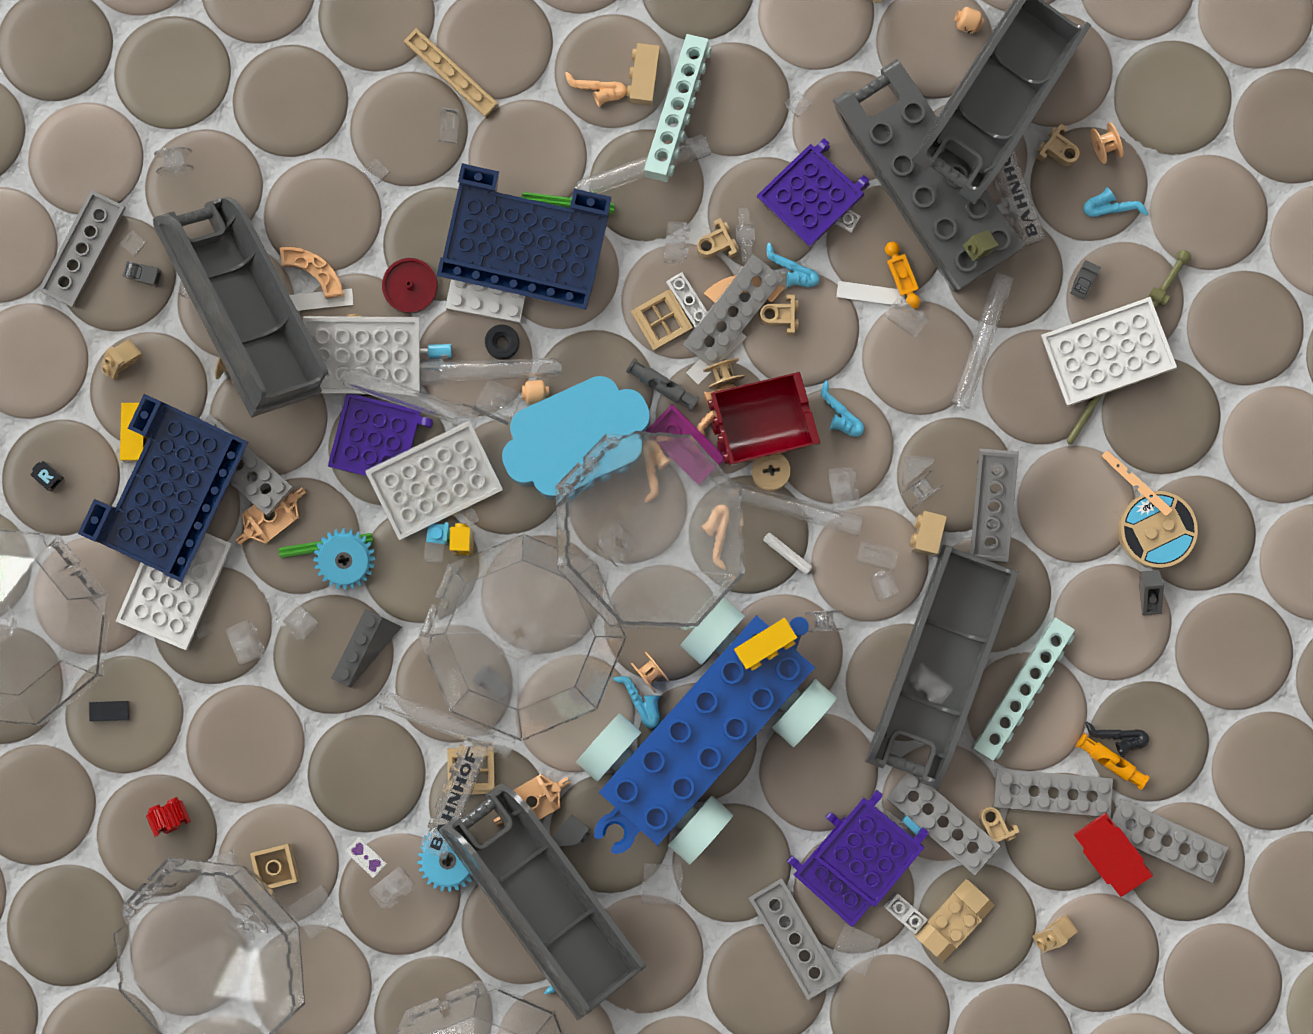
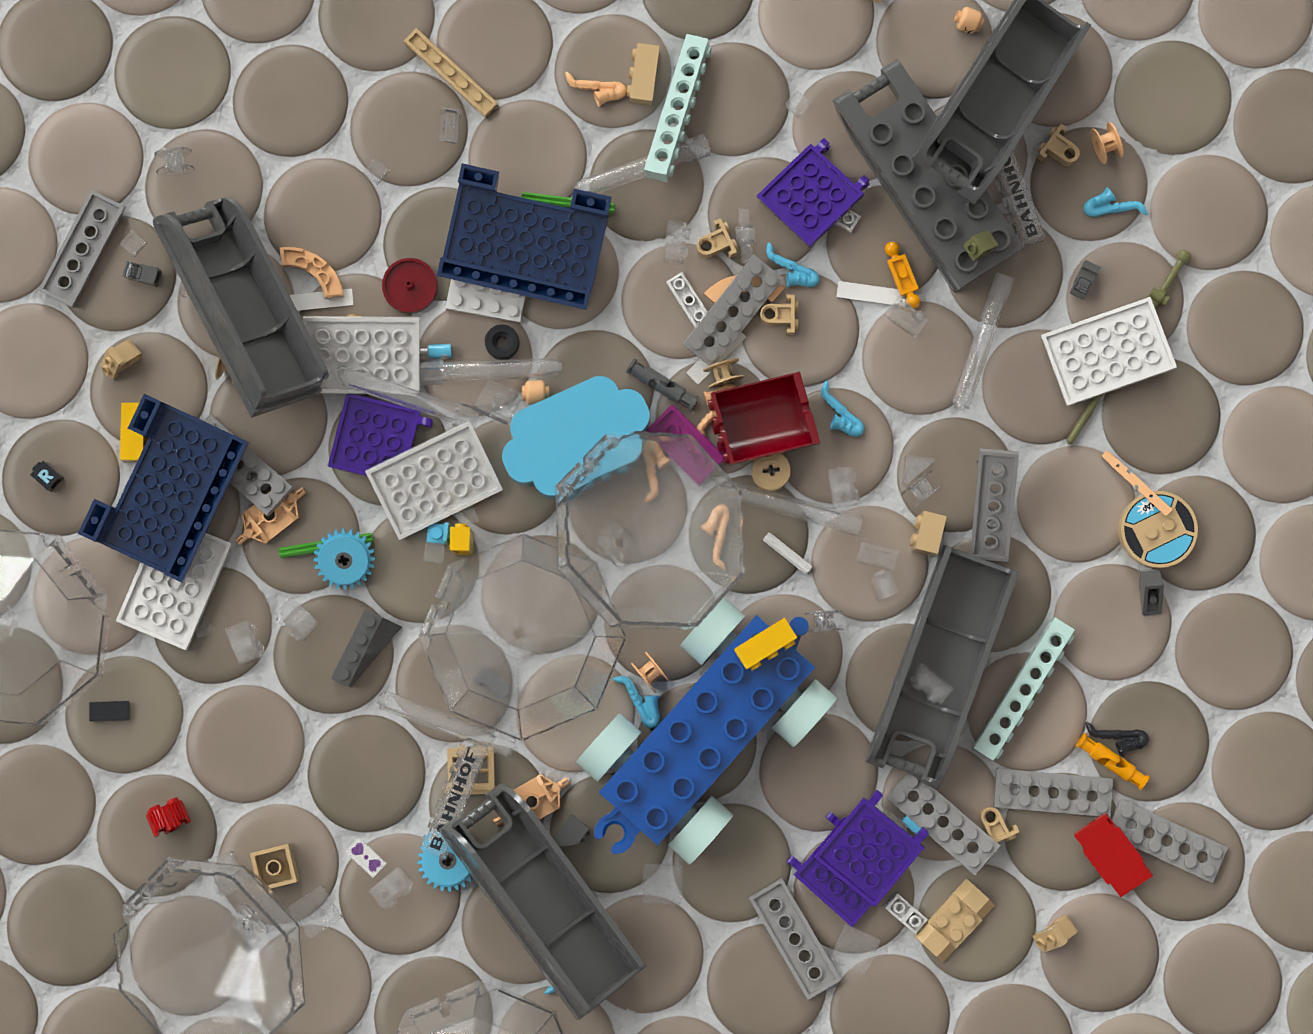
tan piece [631,289,693,351] -> none

